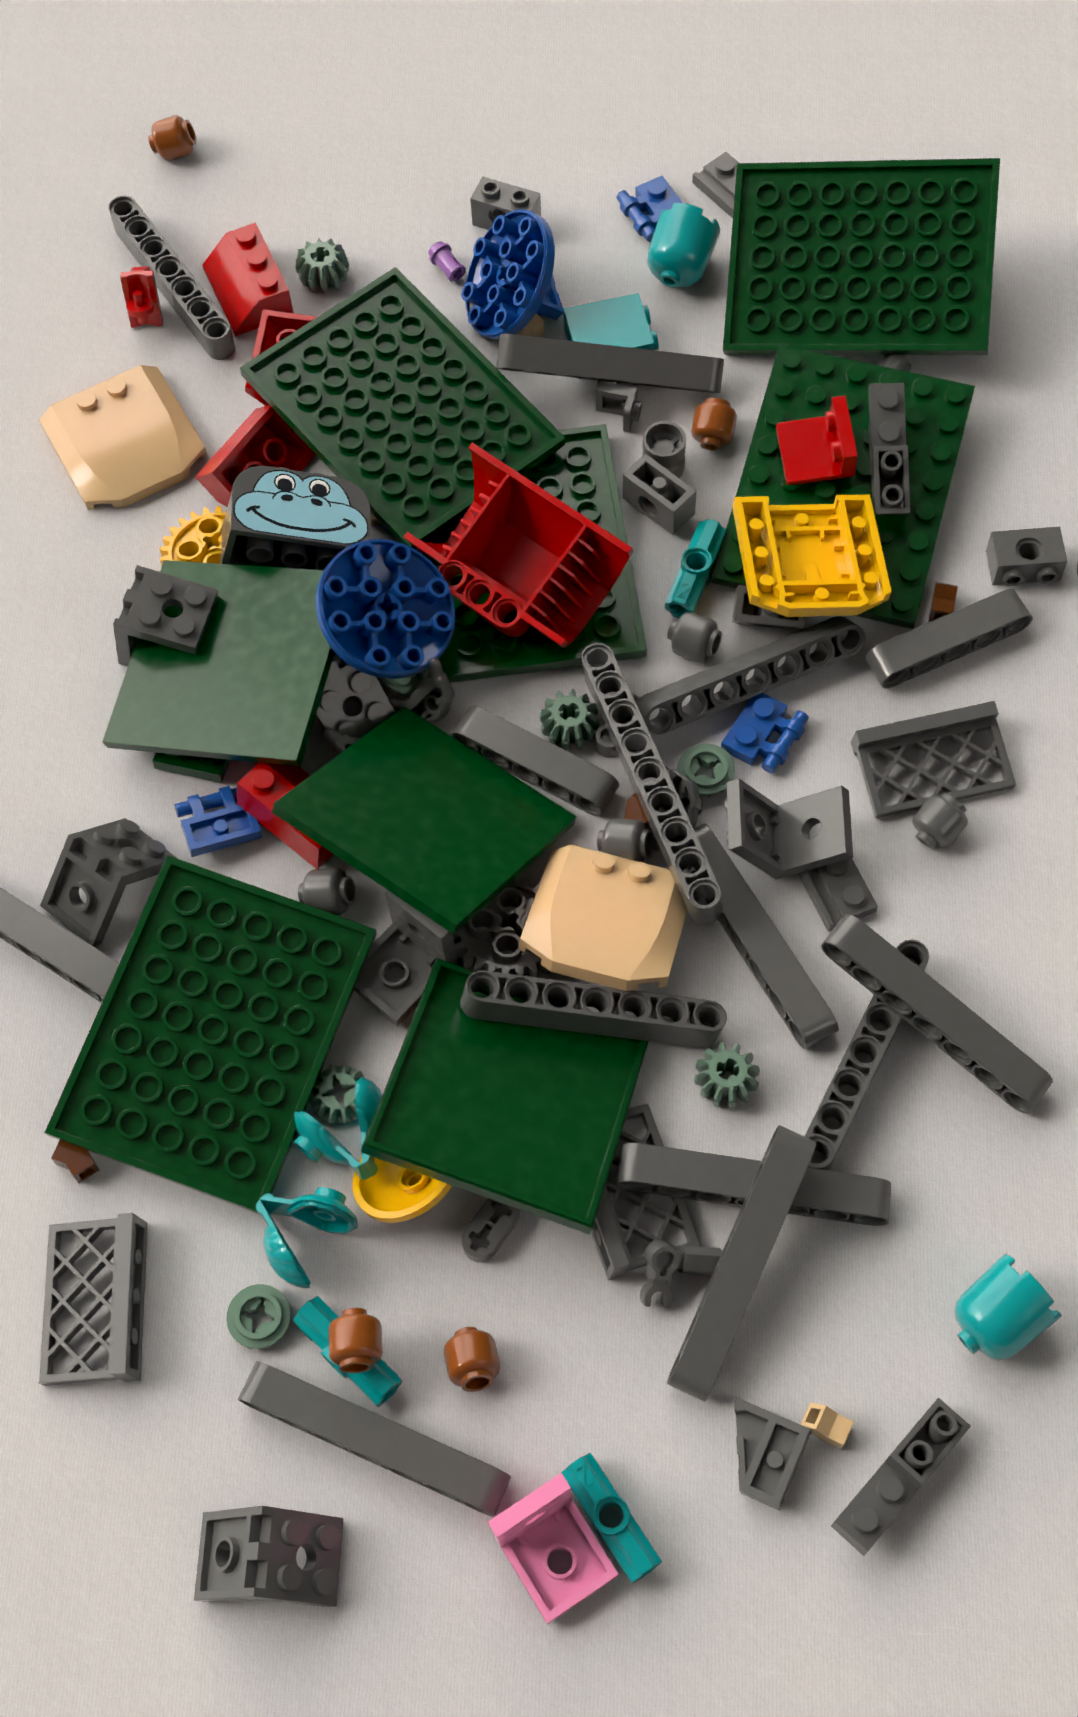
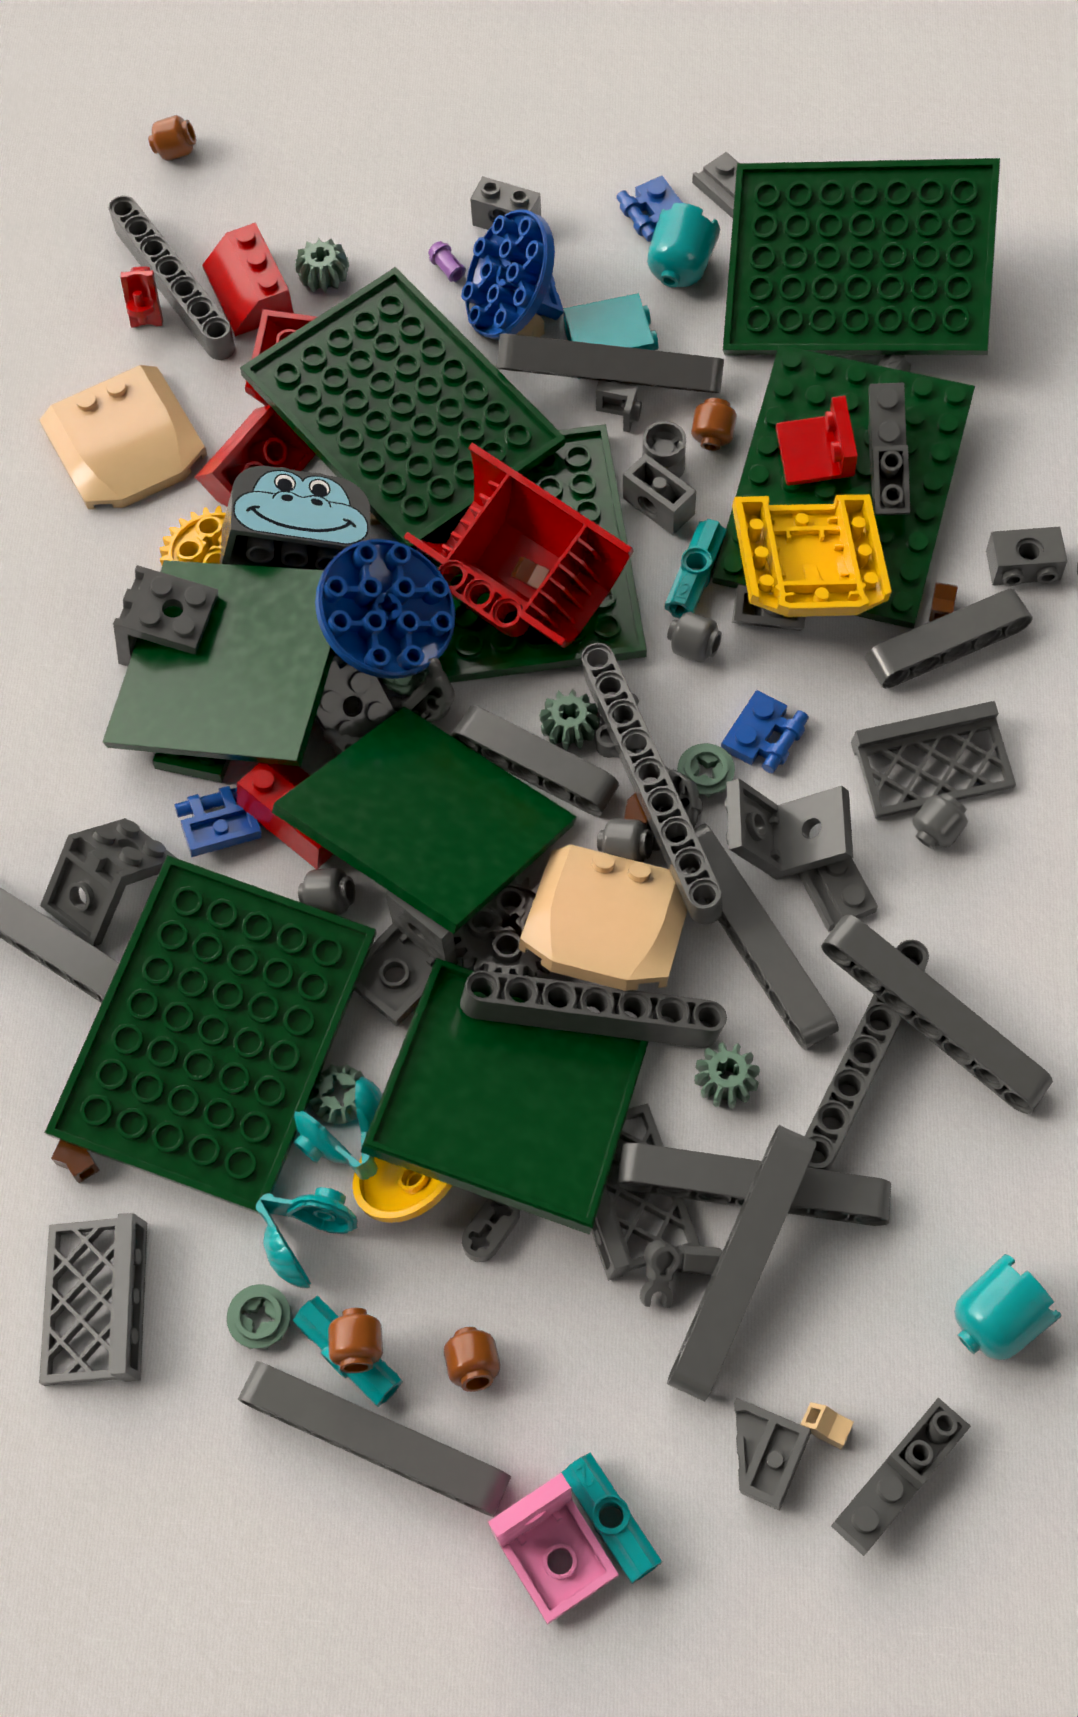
dark grey bracket [194,1506,344,1607] -> none
dark grey beam [636,616,866,735] -> none
none -> reddish brown piece [511,557,550,590]

